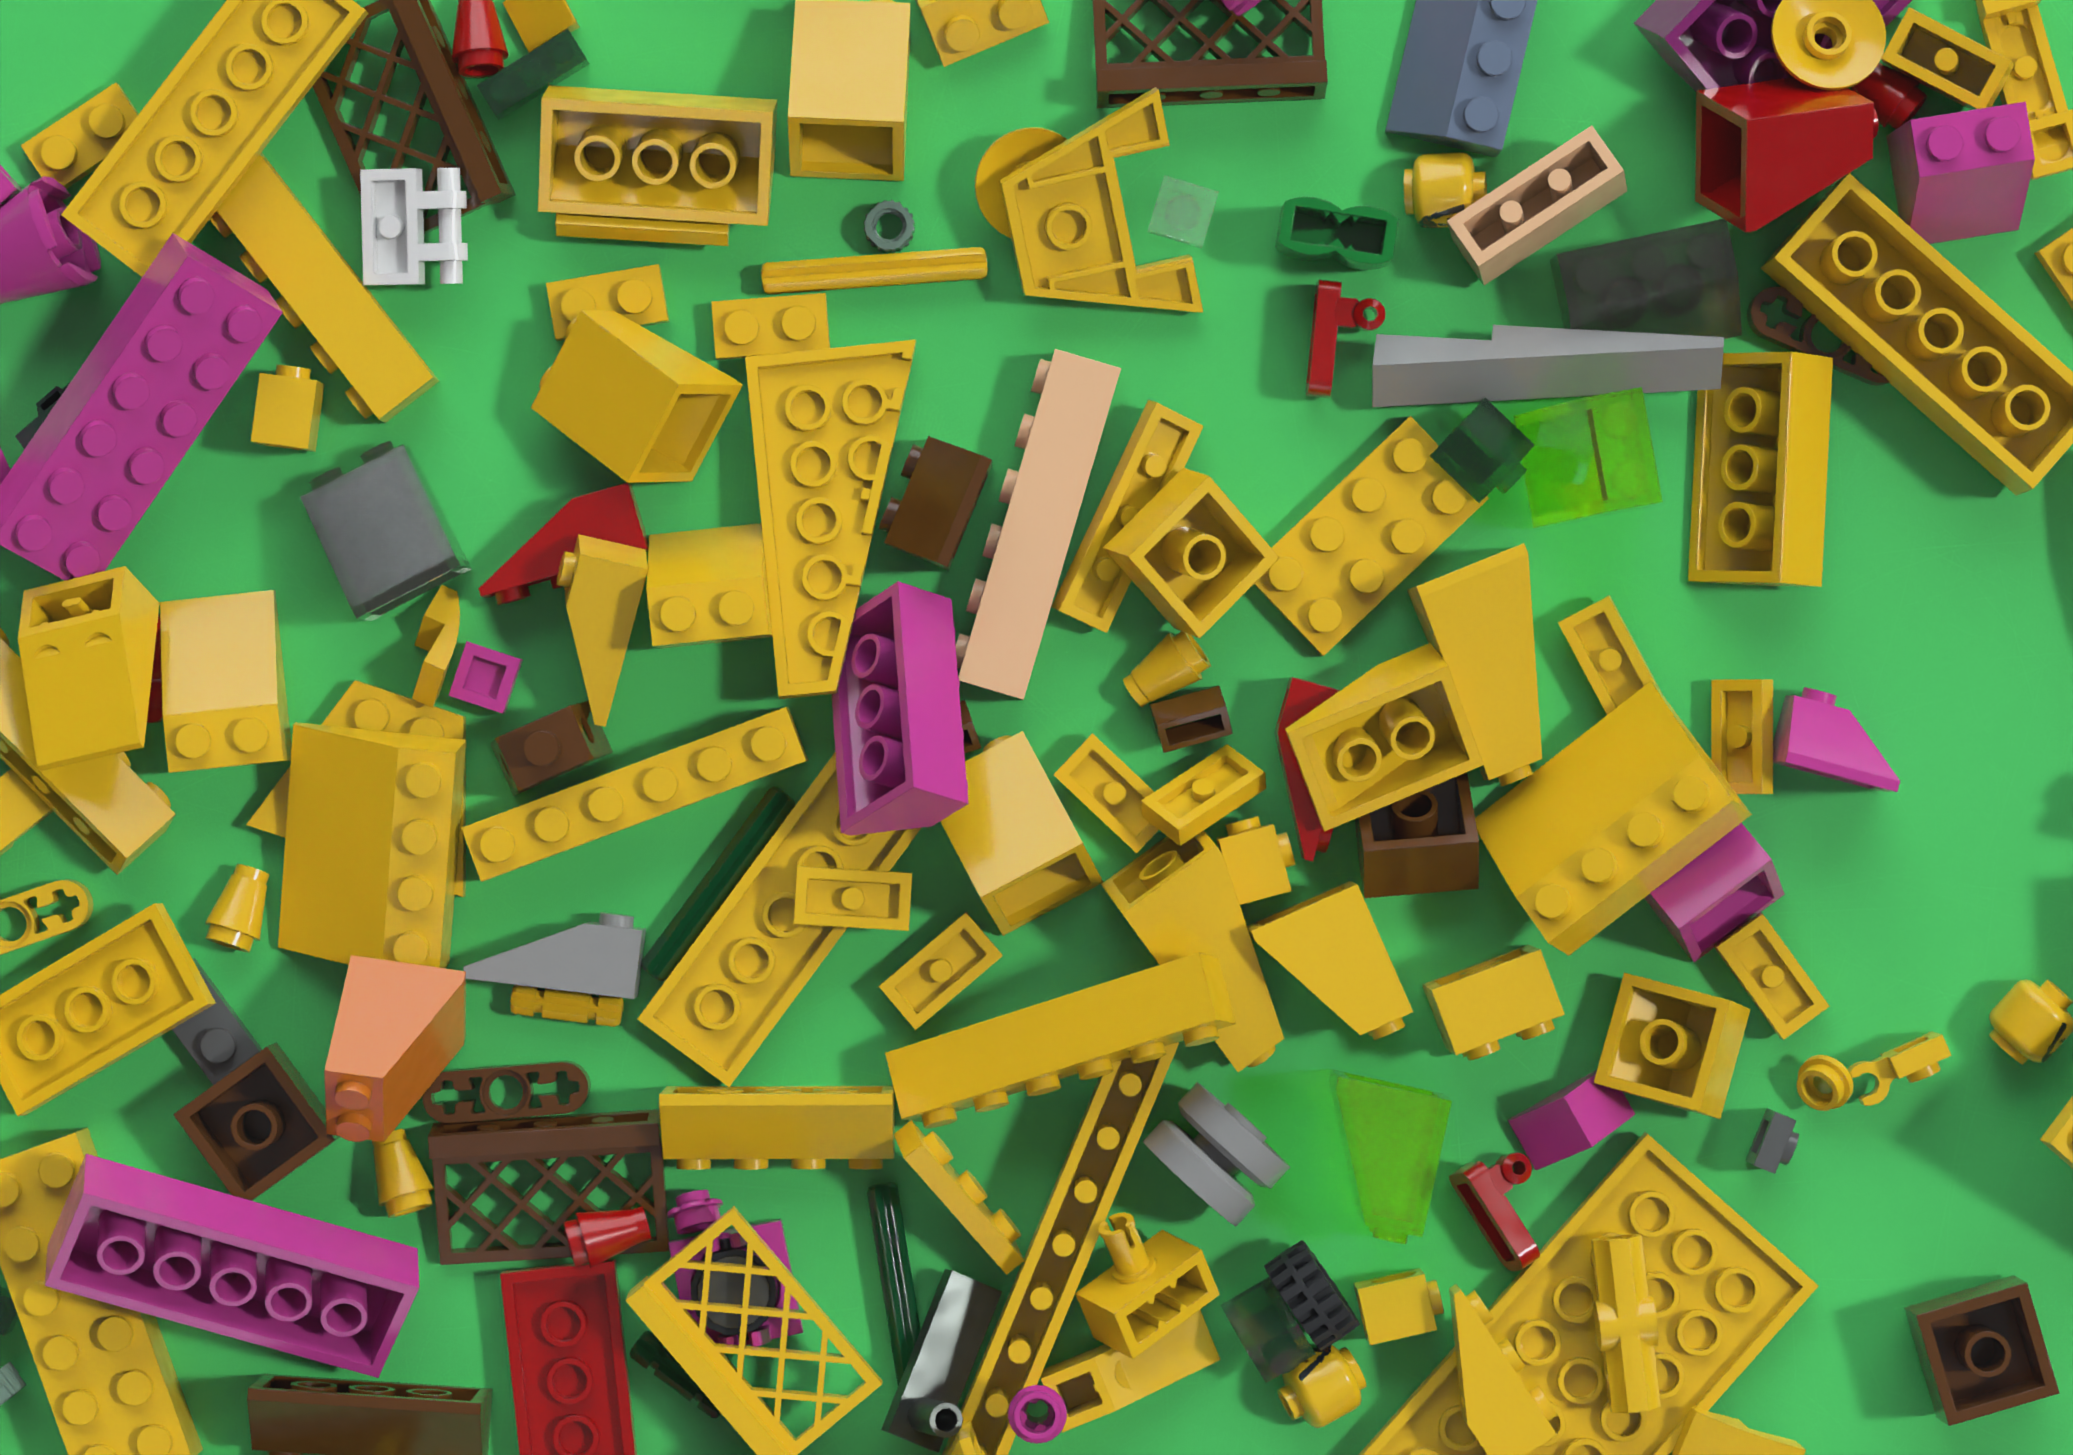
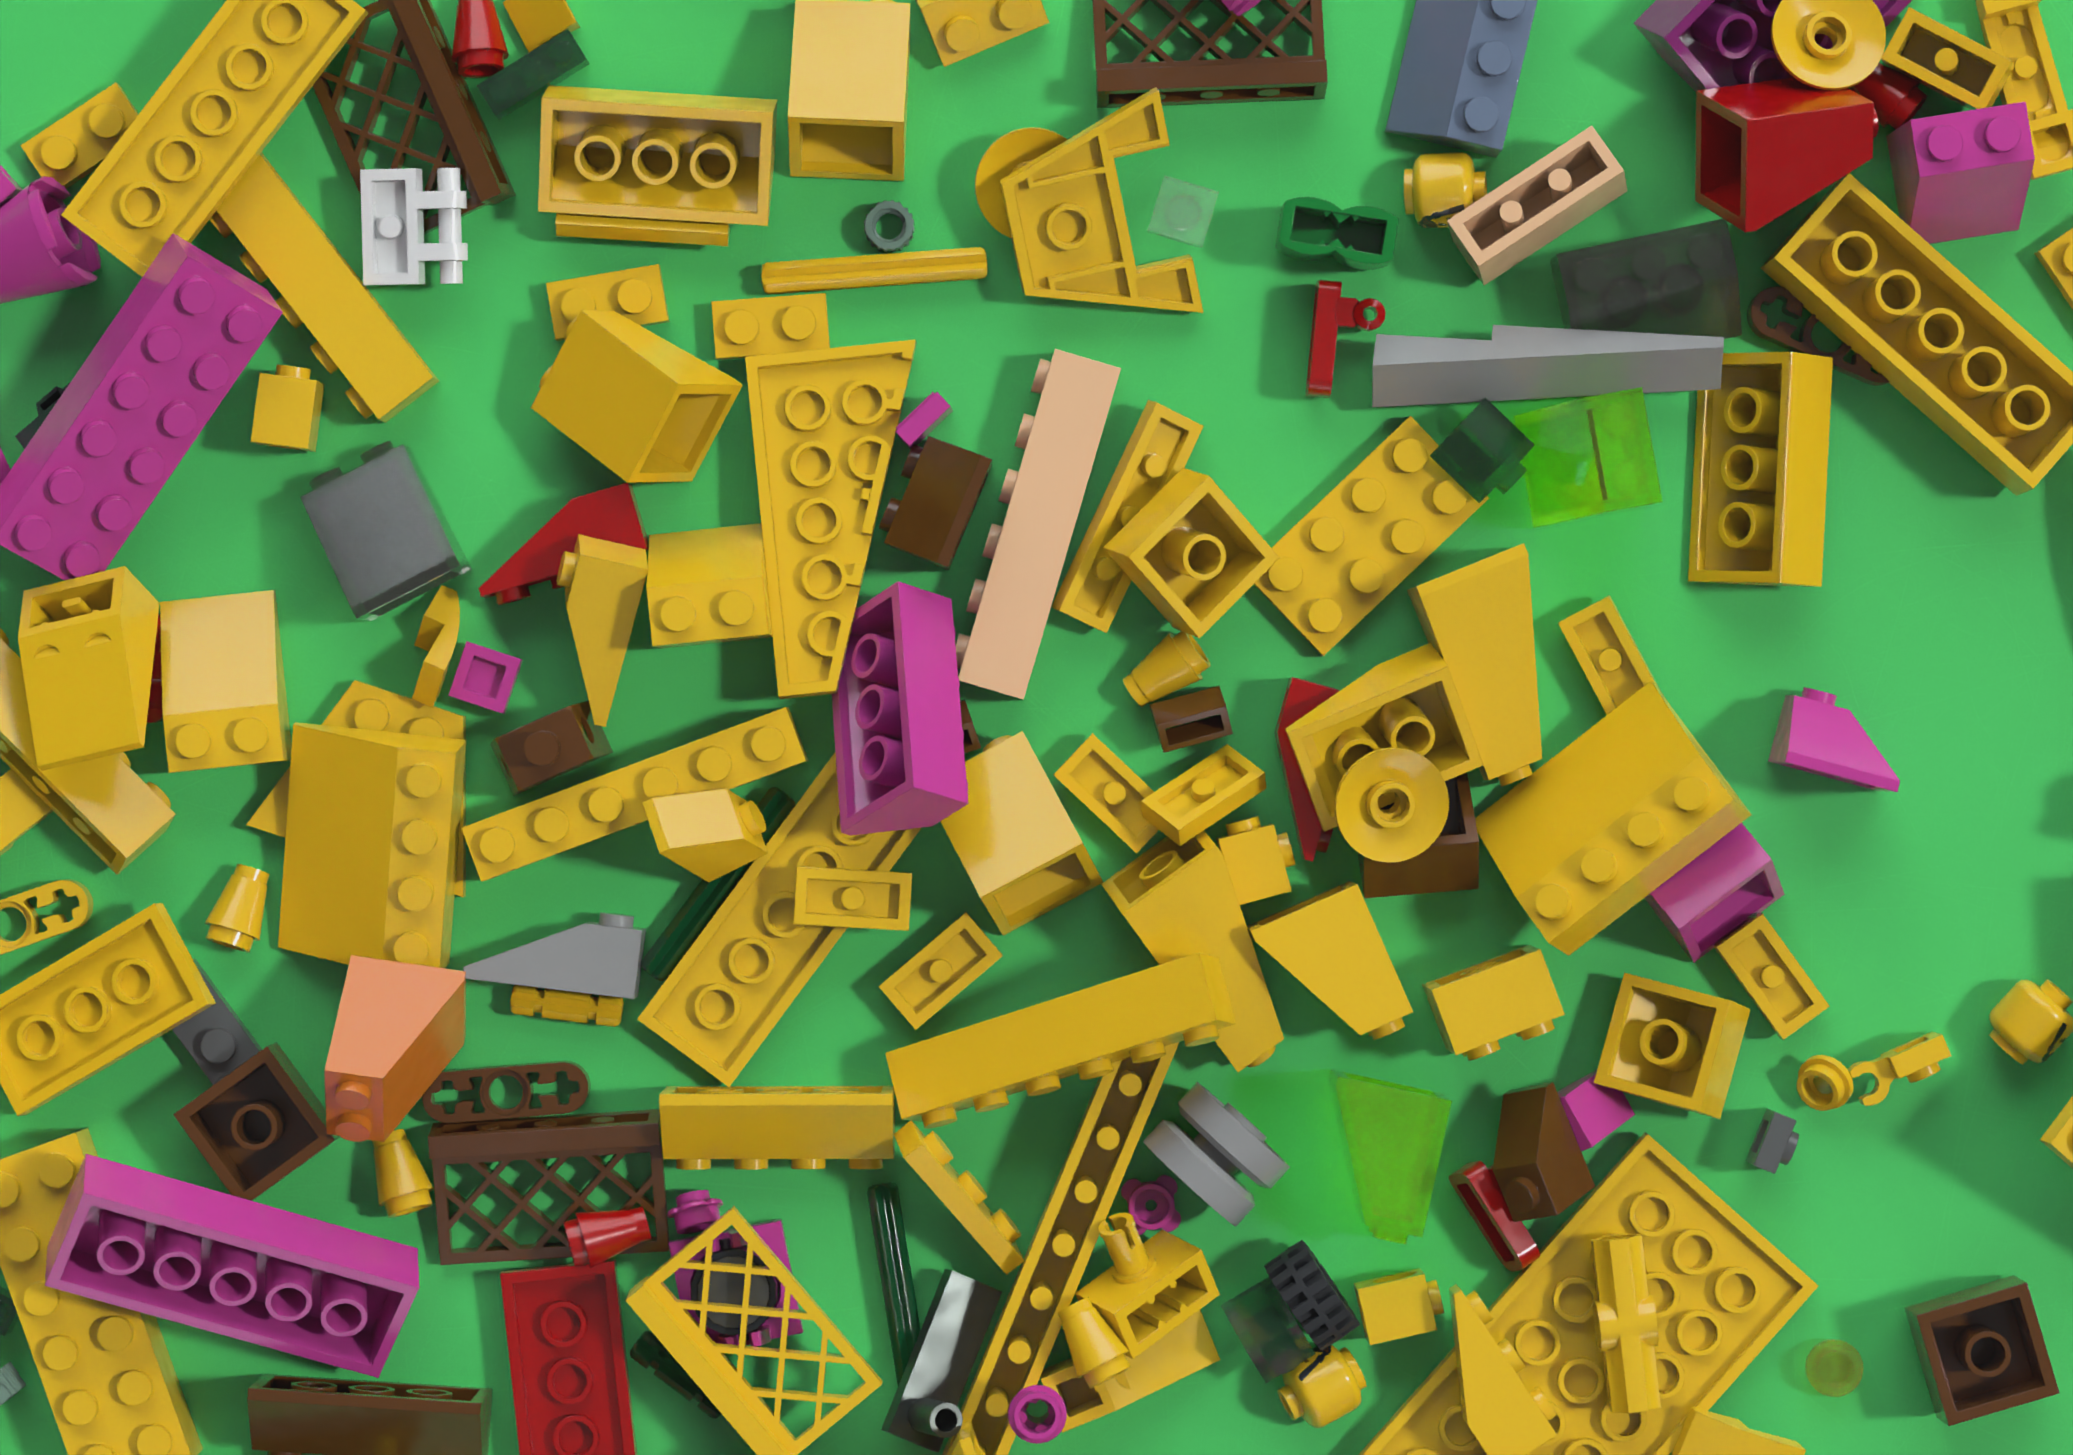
yellow plate [1711,679,1773,794] -> none
none -> yellow slope [642,788,768,882]
none -> dark pink tile [895,392,953,449]
none -> yellow cone [1058,1297,1131,1388]
none -> dark pink plate [1121,1175,1181,1235]
none -> yellow dish [1334,747,1449,863]
none -> reddish brown slope [1493,1082,1595,1222]
none -> clear yellow plate [1805,1339,1863,1397]

